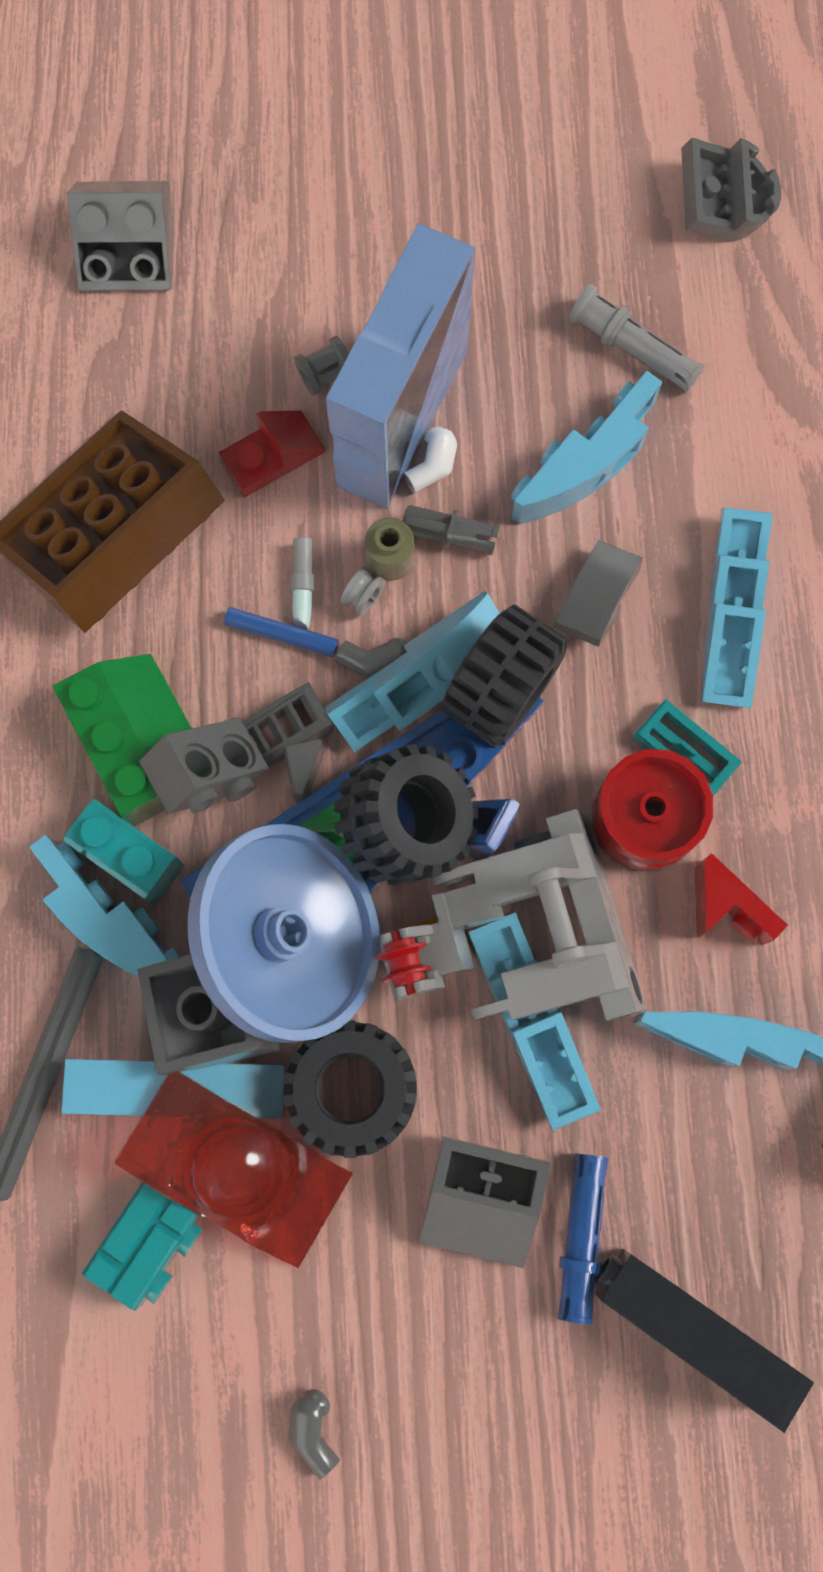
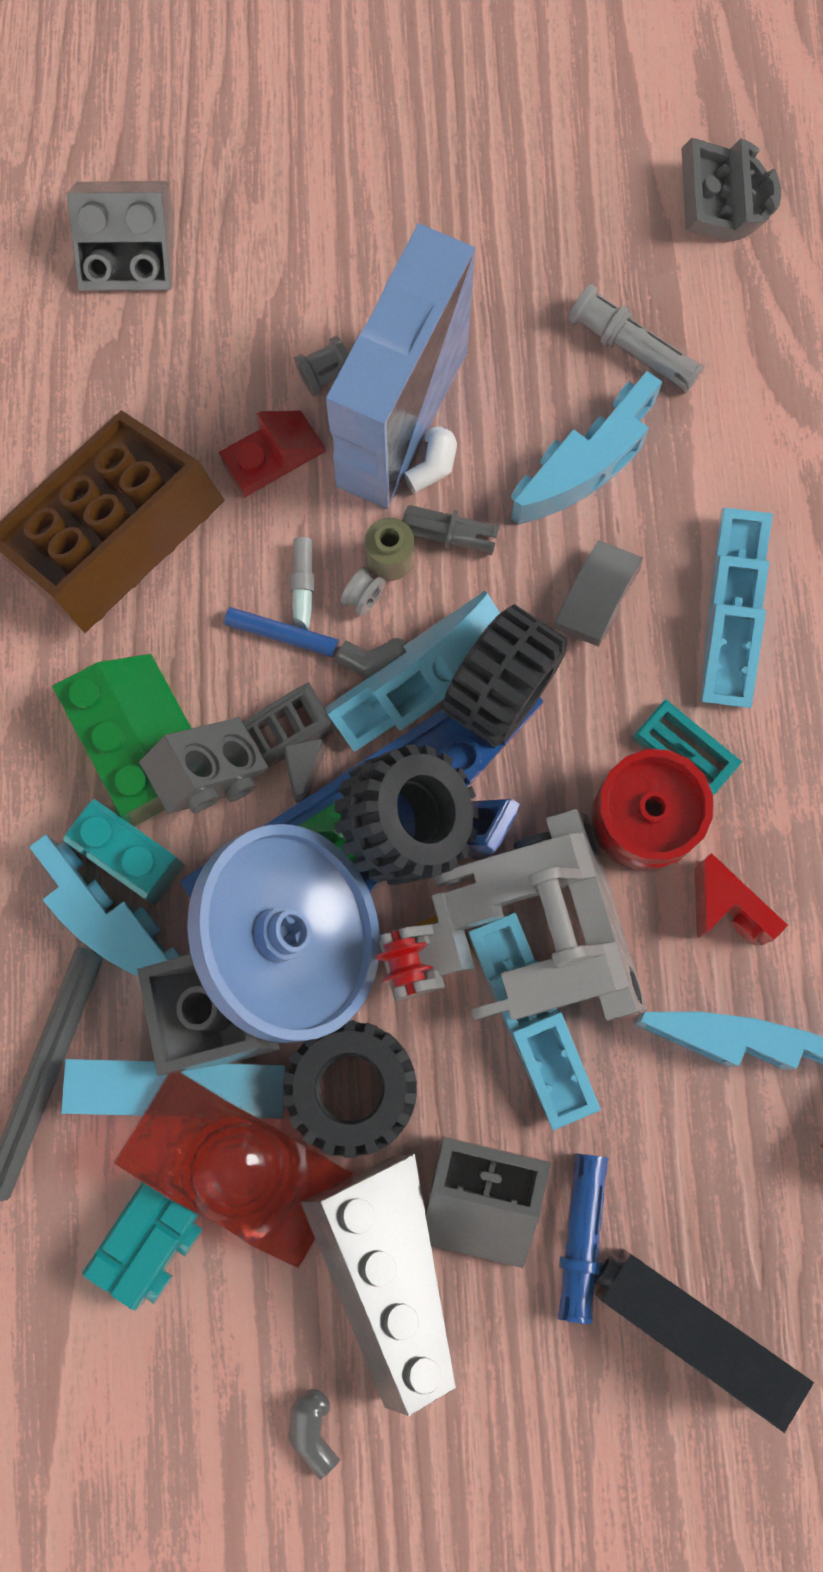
none -> wedge [301,1154,456,1416]

